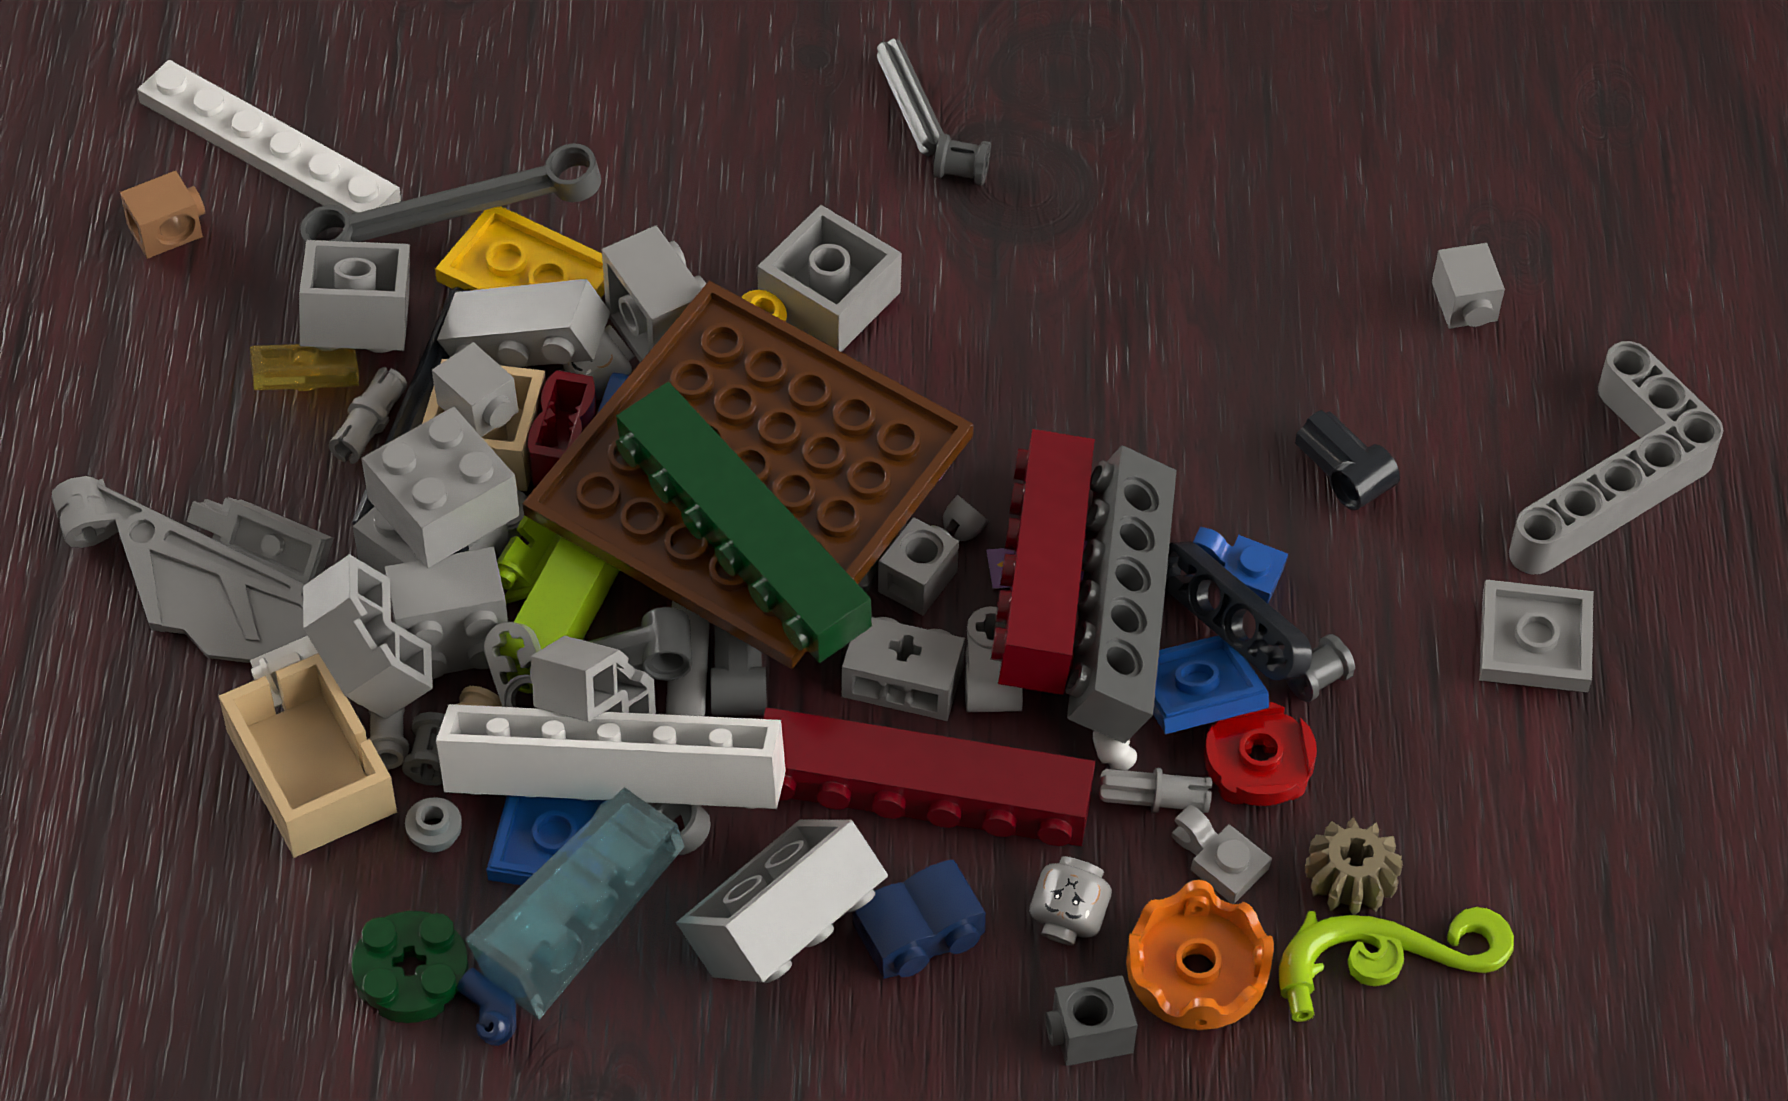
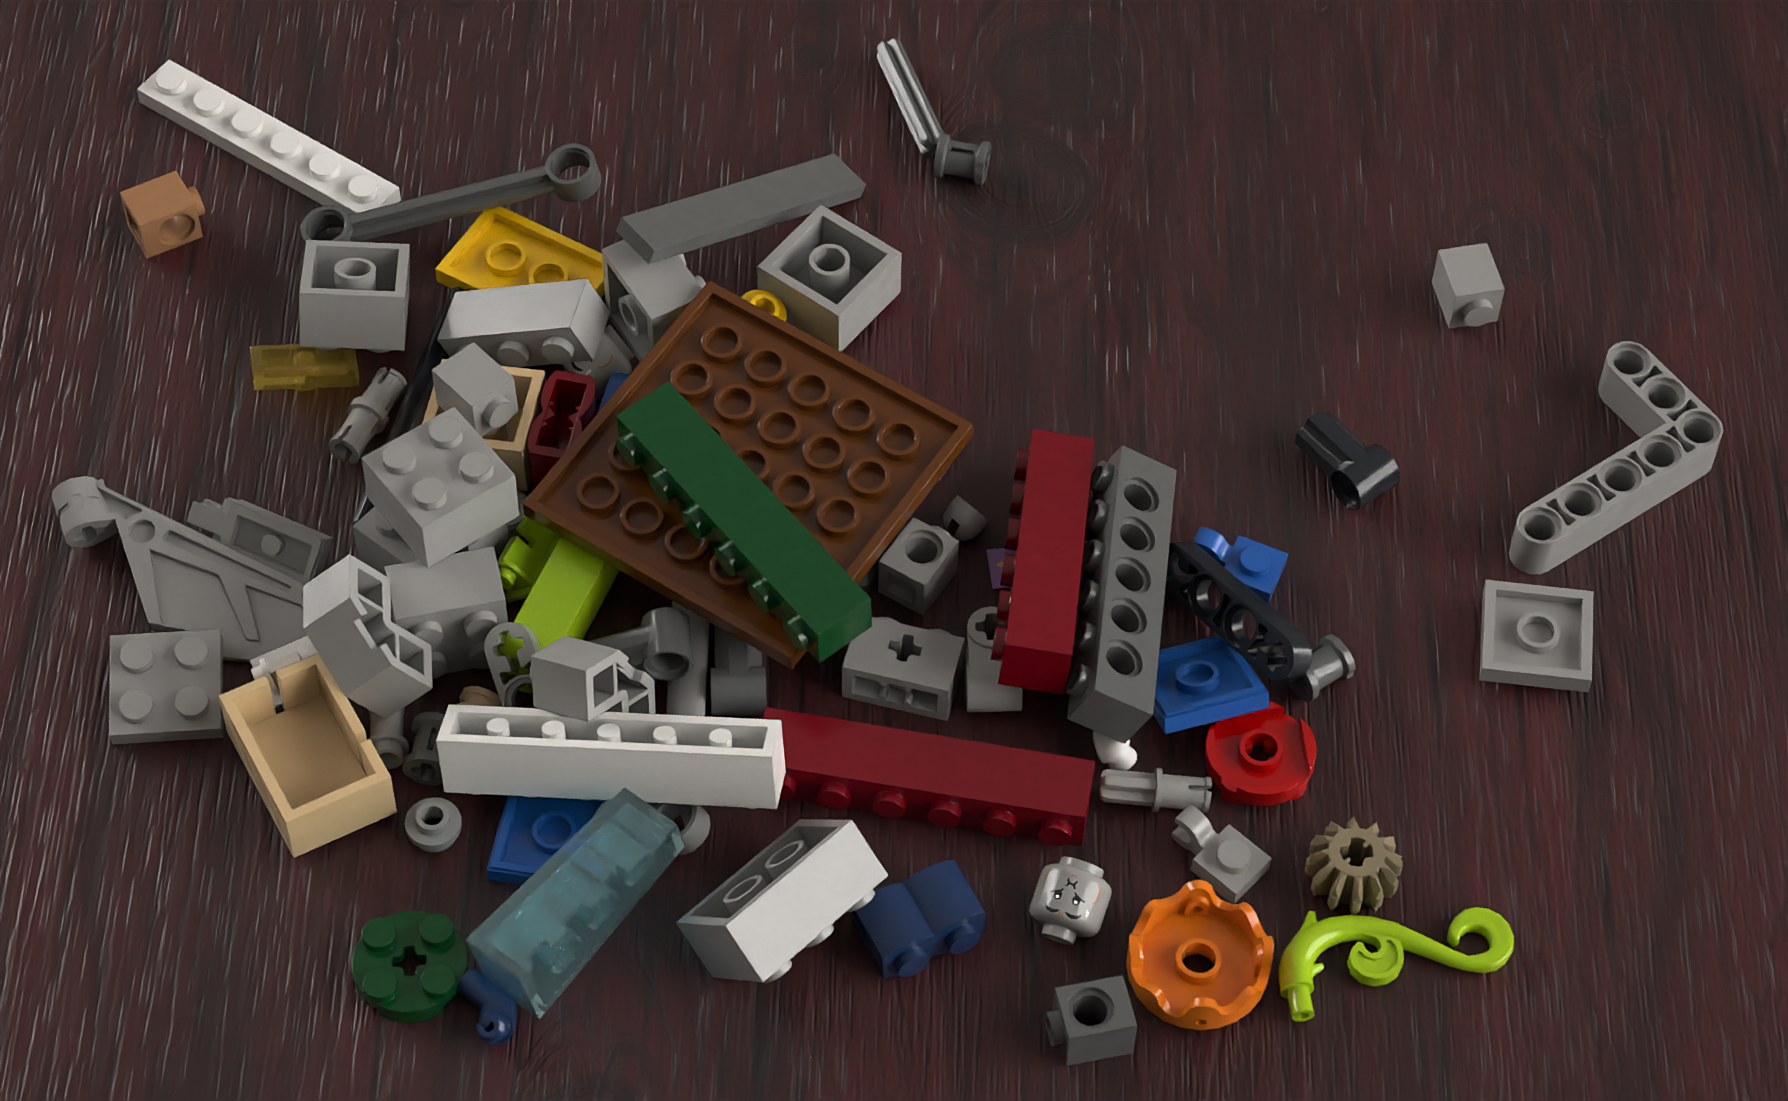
none -> light grey plate [109,629,224,745]
none -> dark grey tile [616,153,866,264]

